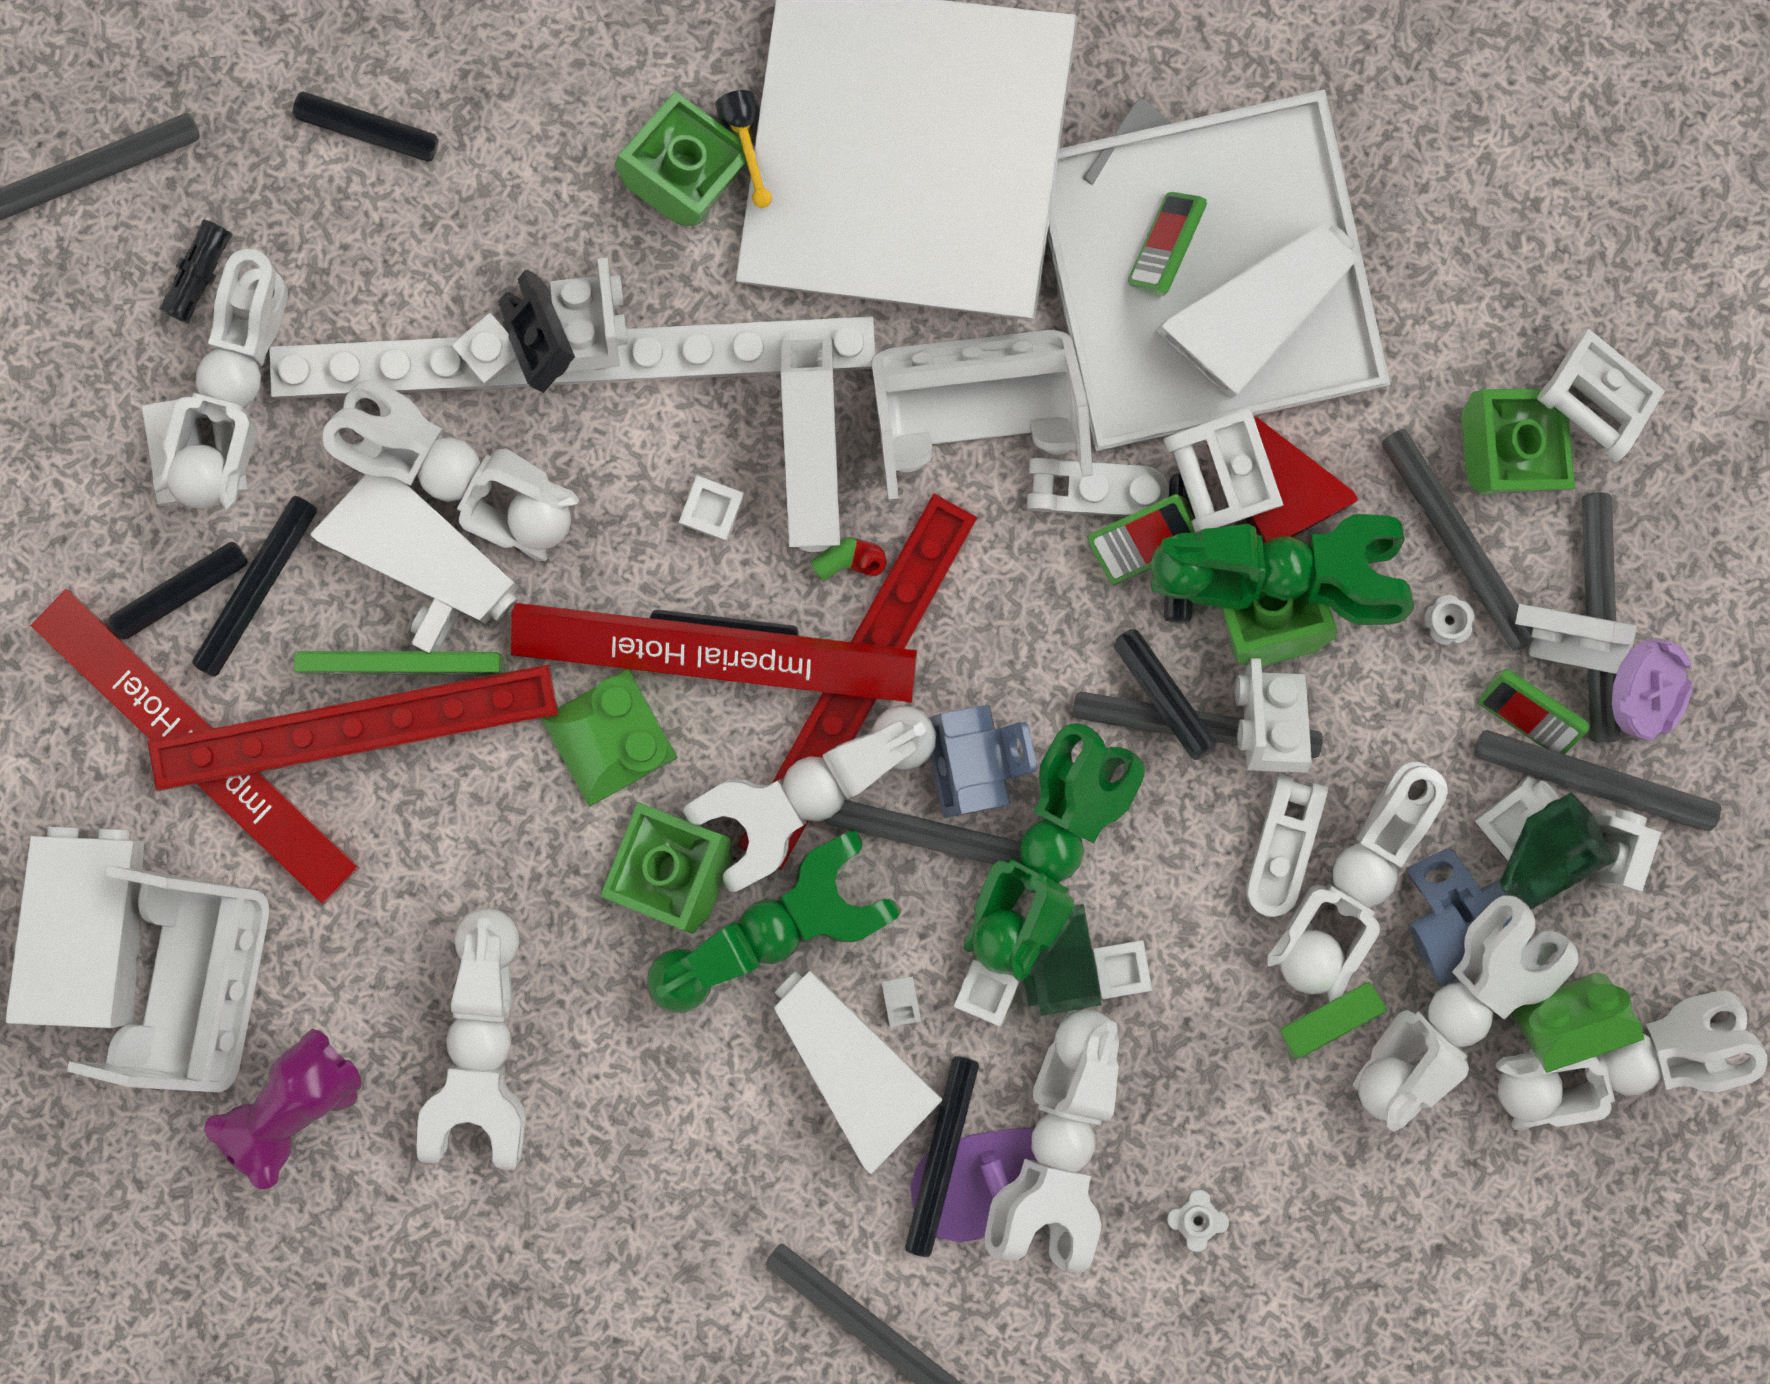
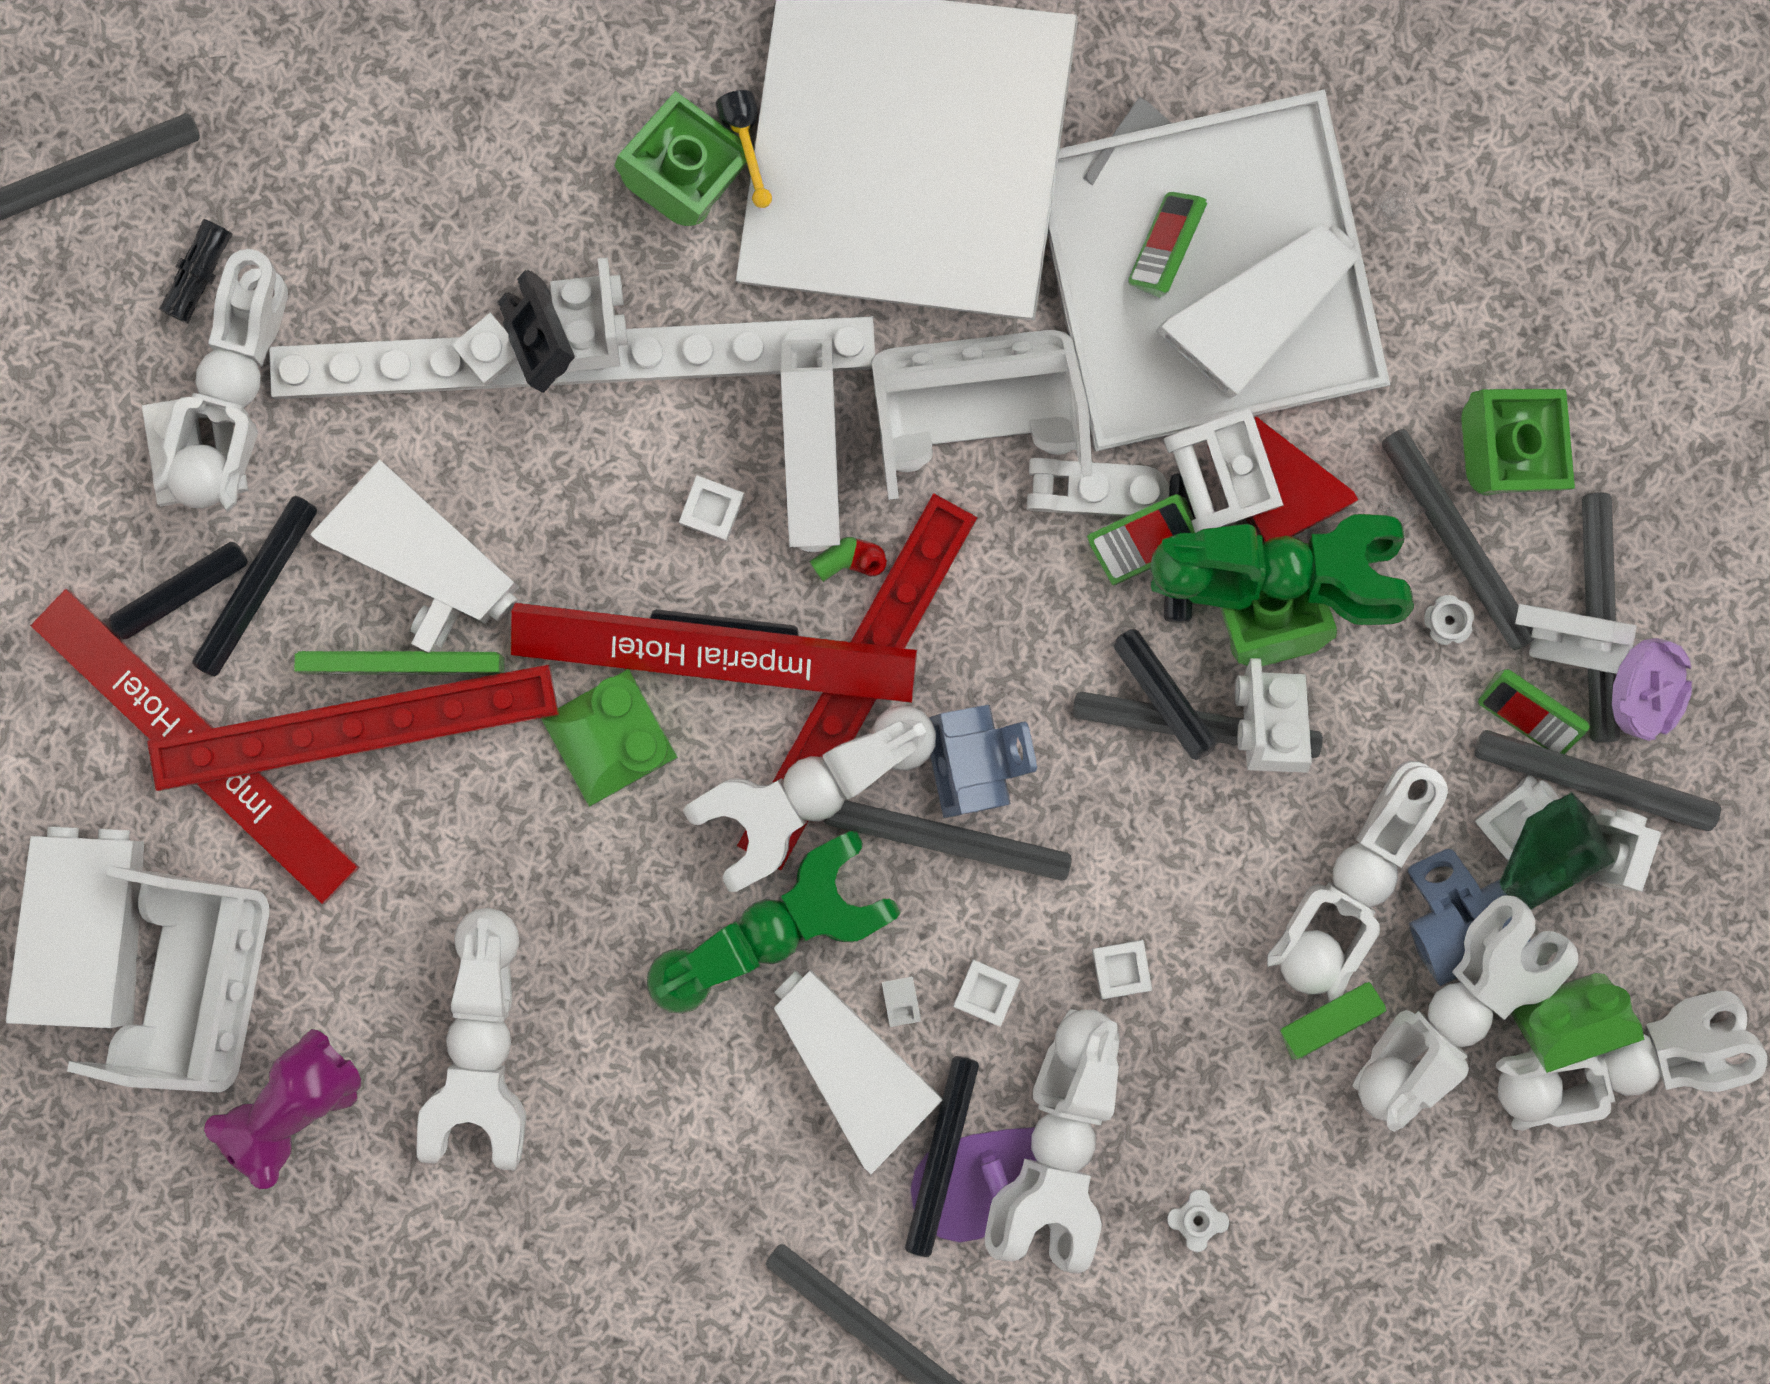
black axle [292,91,439,162] -> none
white piece [323,380,579,561] -> none
bright green slope [600,802,732,934] -> none
green piece [963,723,1145,981] -> none
clear green slope [1023,904,1102,1016] -> none
white plate [1246,773,1328,917] -> none
white plate [1537,329,1665,462] -> none

